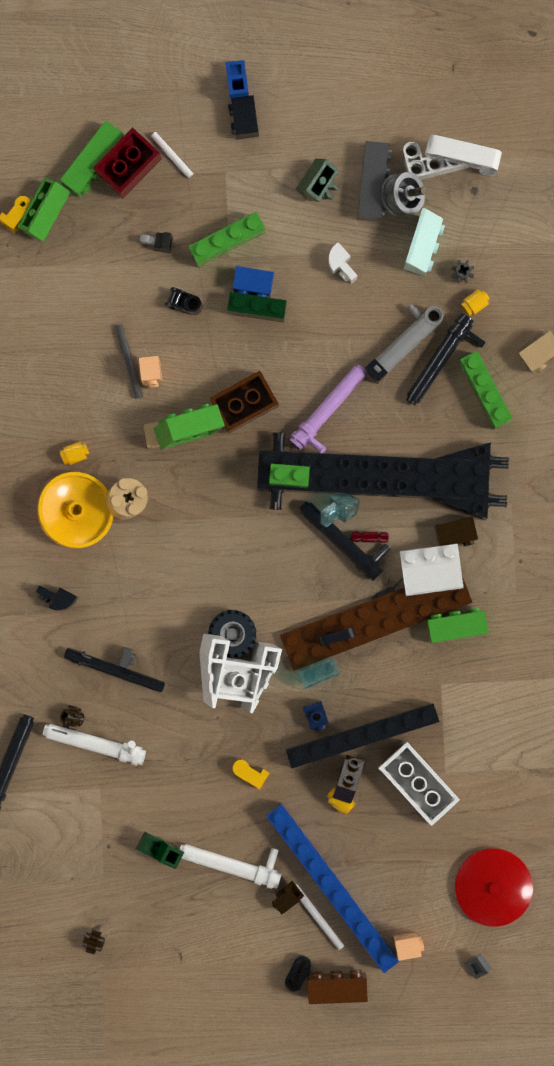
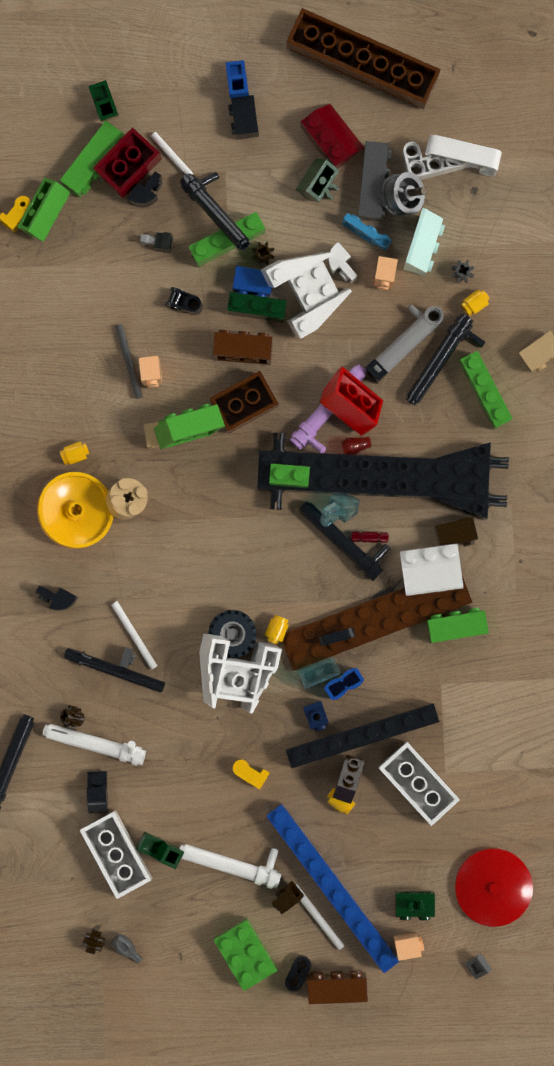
none -> white brick [80,810,152,899]
none -> black brick [87,771,108,814]
none -> dark green brick [88,80,119,122]
none -> white bar [111,601,157,670]
none -> dark grey piece [111,934,142,964]
none -> black brick [127,171,163,208]
none -> black cylinder [180,172,250,250]
none -> reddish brown brick [213,330,273,365]
none -> bright green brick [214,918,277,991]
none -> dark brown gear [252,242,275,266]
none -> white wedge [261,252,352,339]
none -> yellow brick [265,615,289,644]
none -> reddish brown brick [286,8,441,109]
none -> dark red slope [300,104,365,169]
none -> red slope [320,366,383,436]
none -> blue brick [324,668,364,700]
none -> dark azure hinge [342,213,392,251]
none -> clear red cone [342,436,371,455]
none -> light nougat brick [373,256,398,291]
none -> dark green brick [395,891,435,920]

